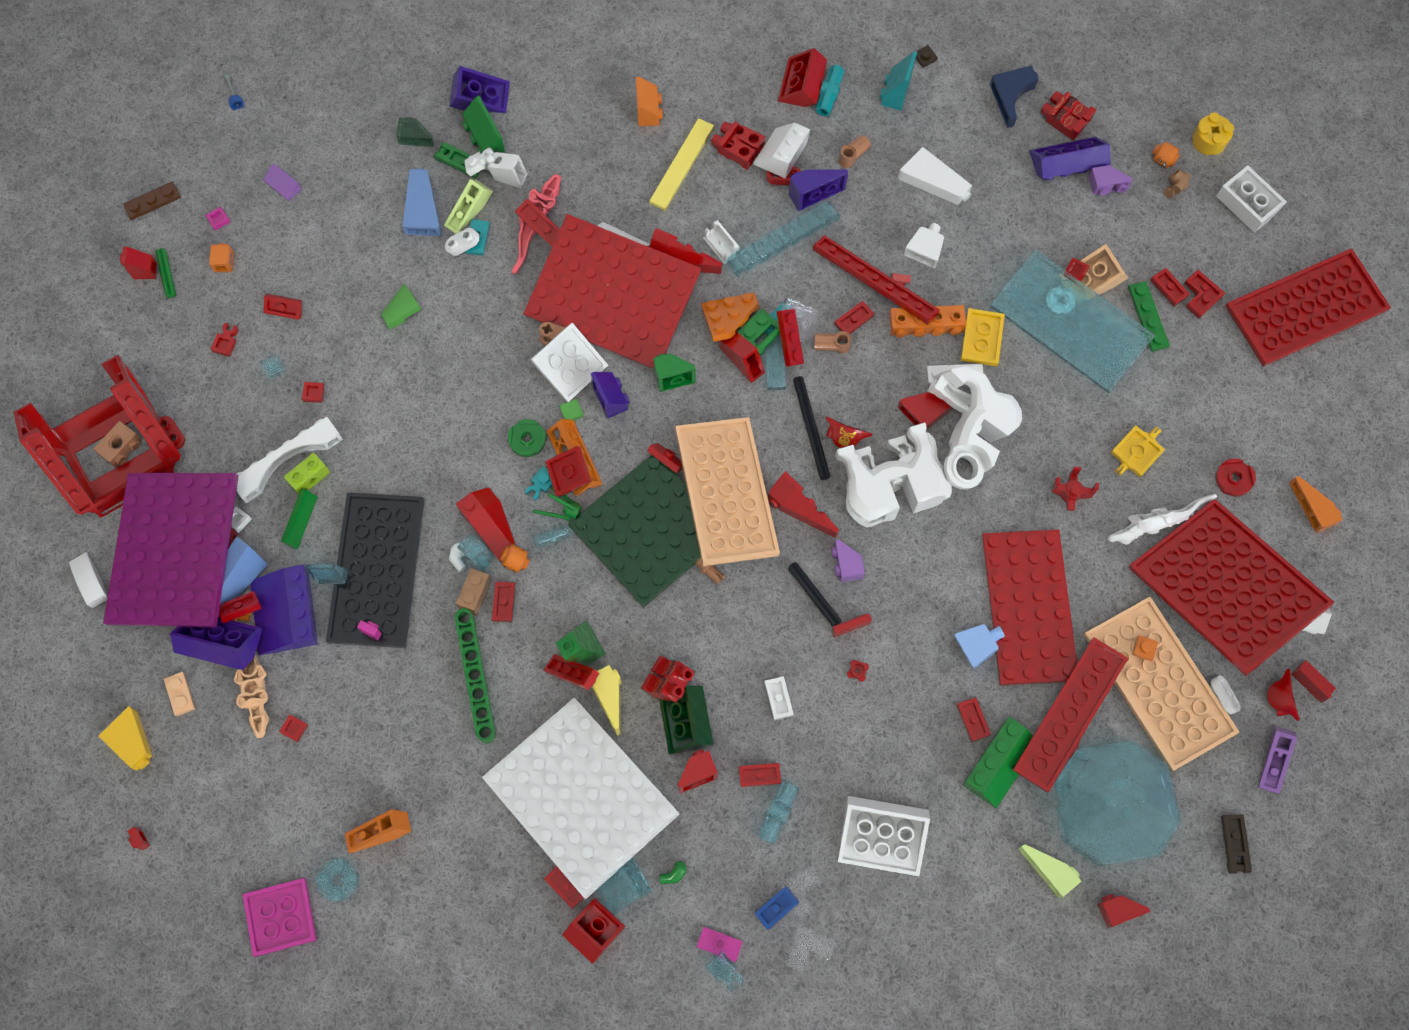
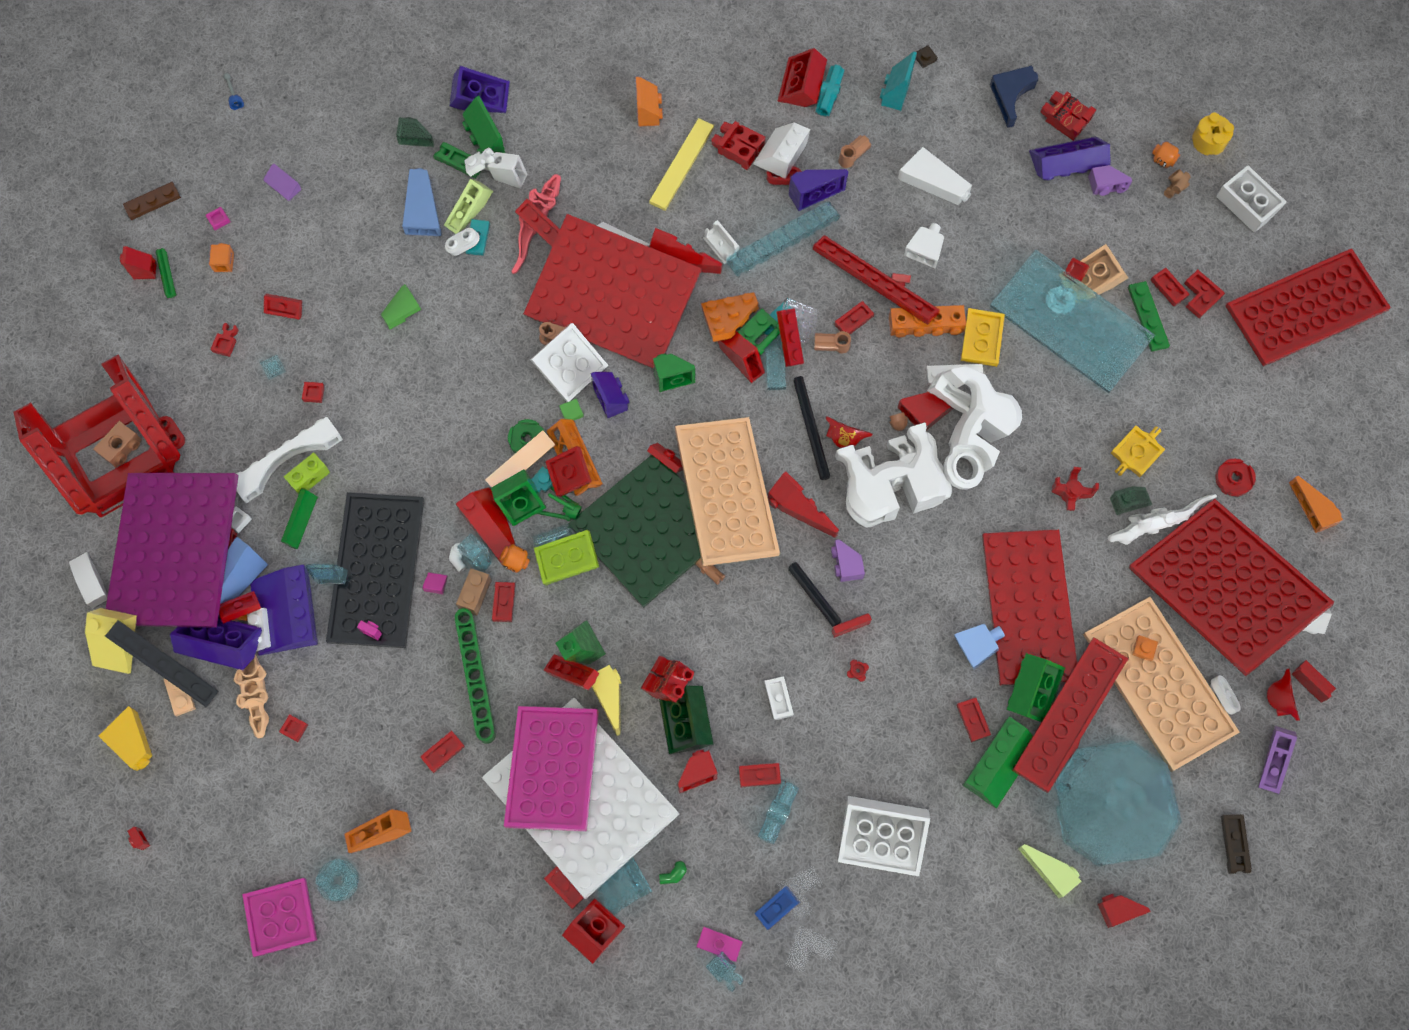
none -> light yellow slope [85,608,137,674]
none -> black tile [105,620,219,707]
none -> white plate [247,608,271,652]
none -> red plate [420,730,465,773]
none -> dark pink slope [422,572,447,594]
none -> light nougat tile [485,431,555,487]
none -> green slope [491,469,546,526]
none -> dark pink plate [504,706,599,831]
none -> lime plate [534,530,599,585]
none -> nougat plate [889,412,908,431]
none -> green slope [1007,653,1065,722]
none -> clear green slope [1110,486,1152,515]

